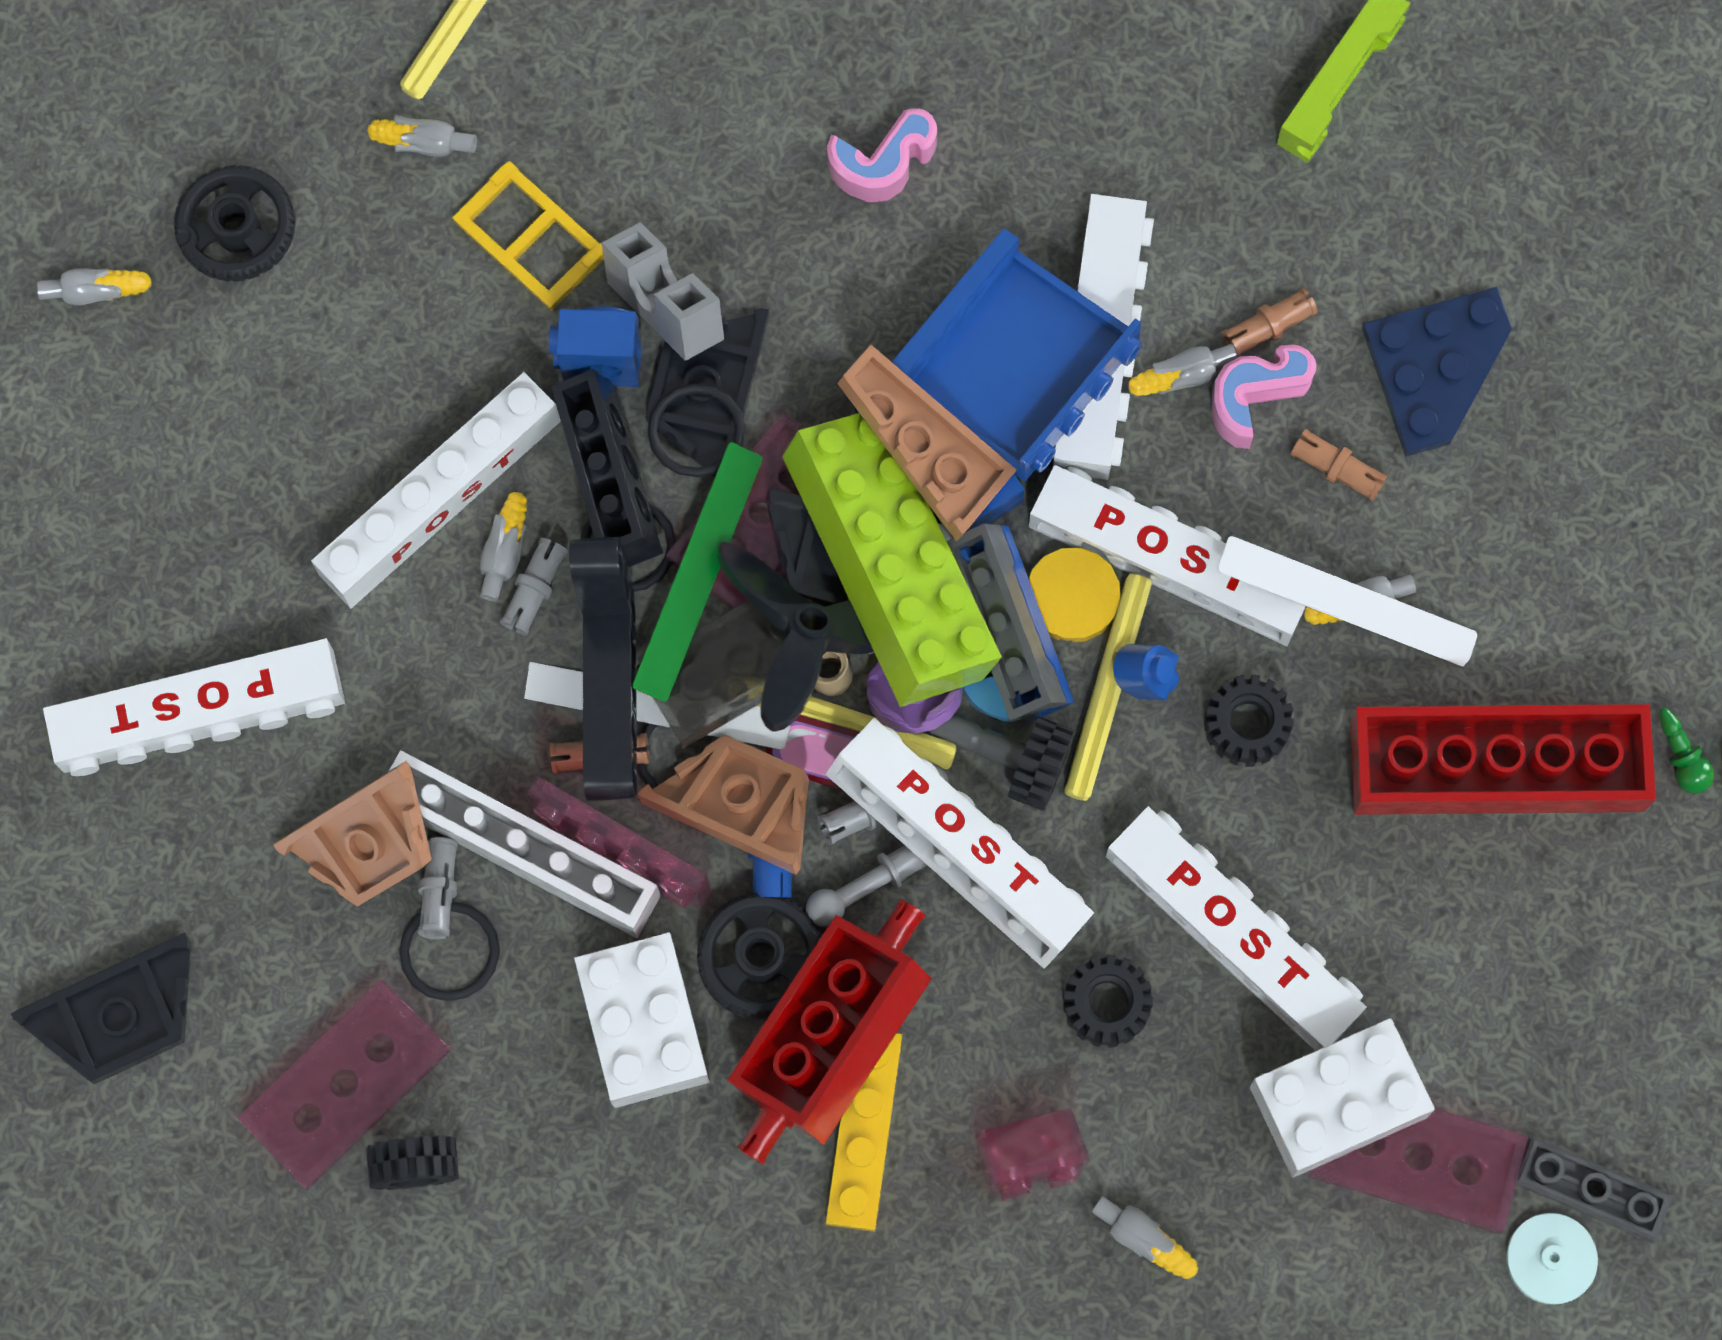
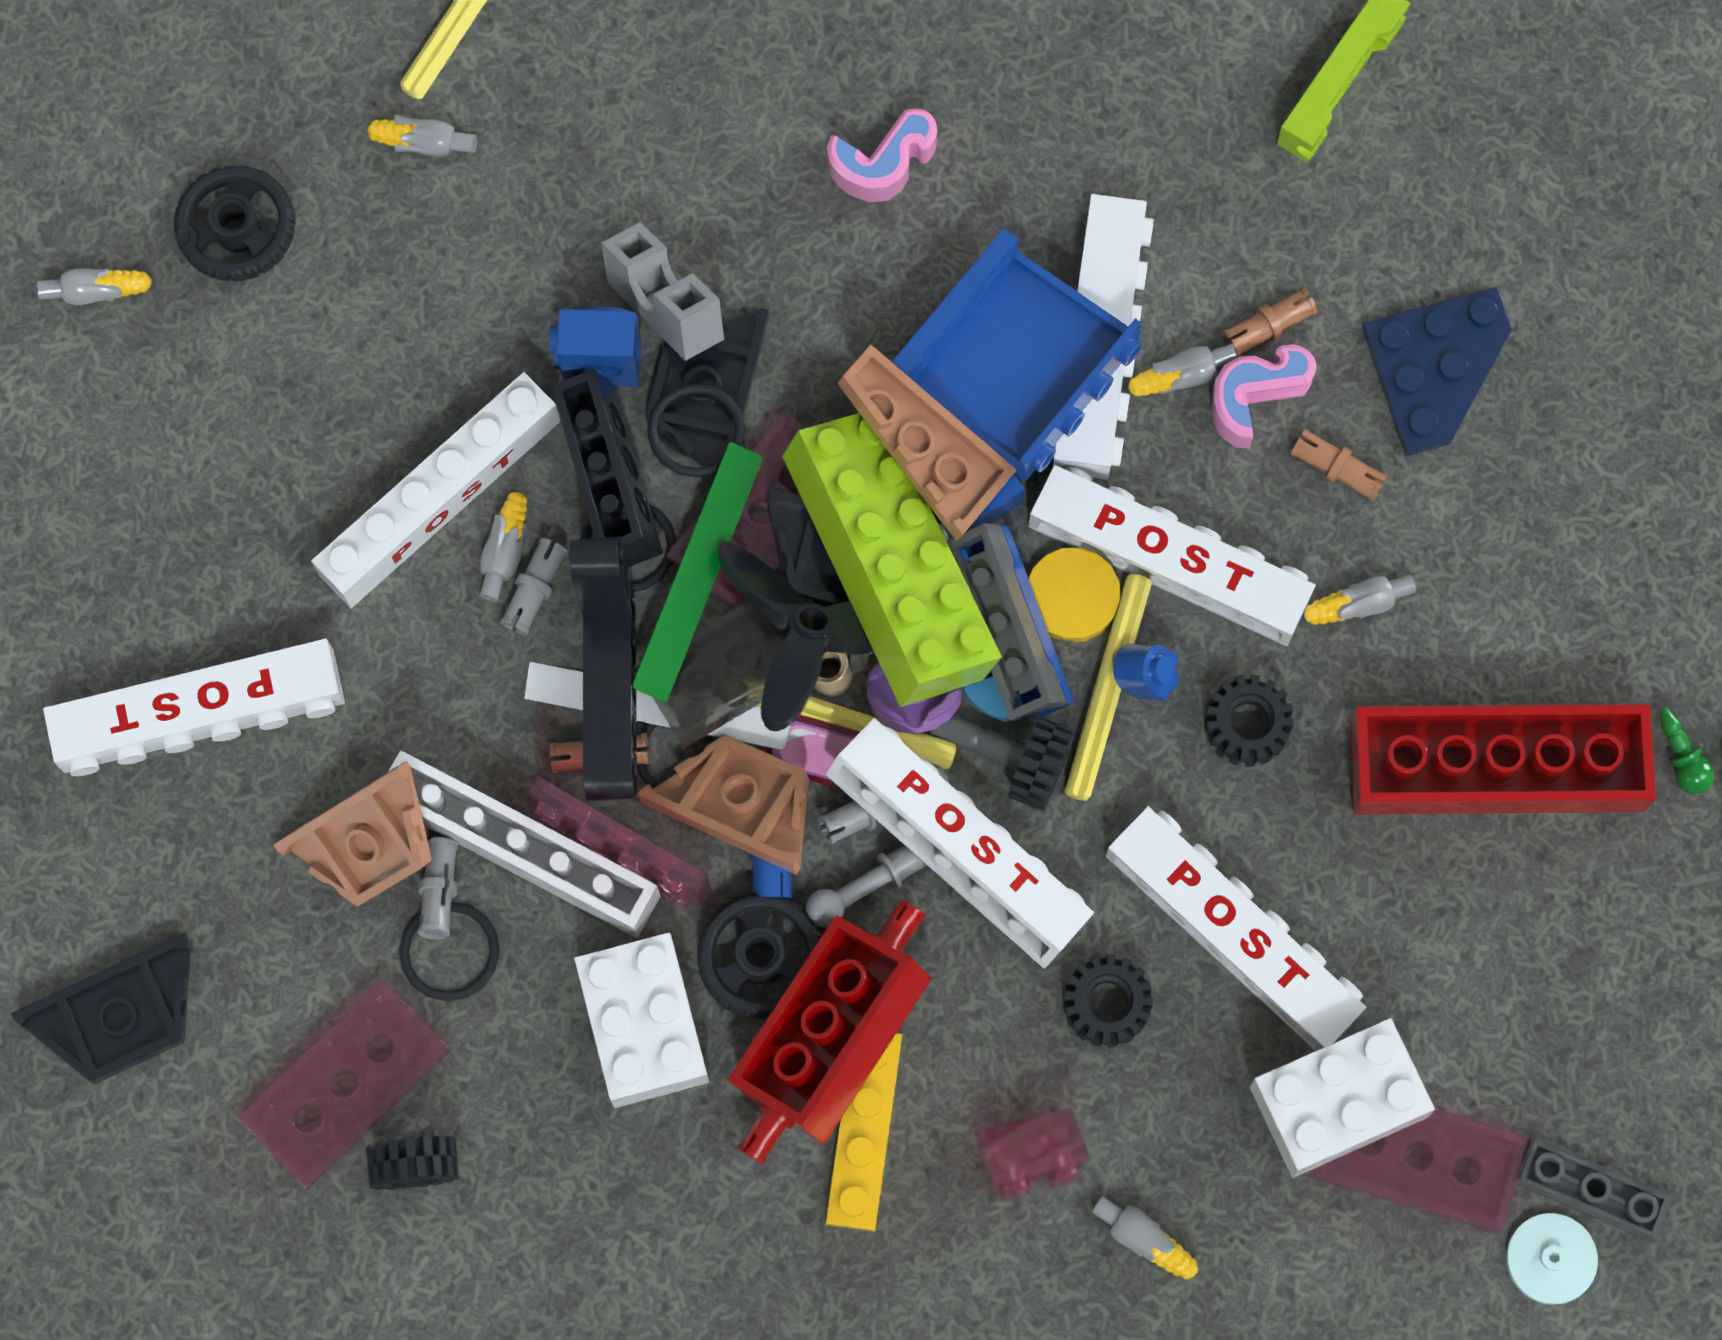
yellow window [452,161,604,311] -> none
white sticker [1218,536,1477,666] -> none

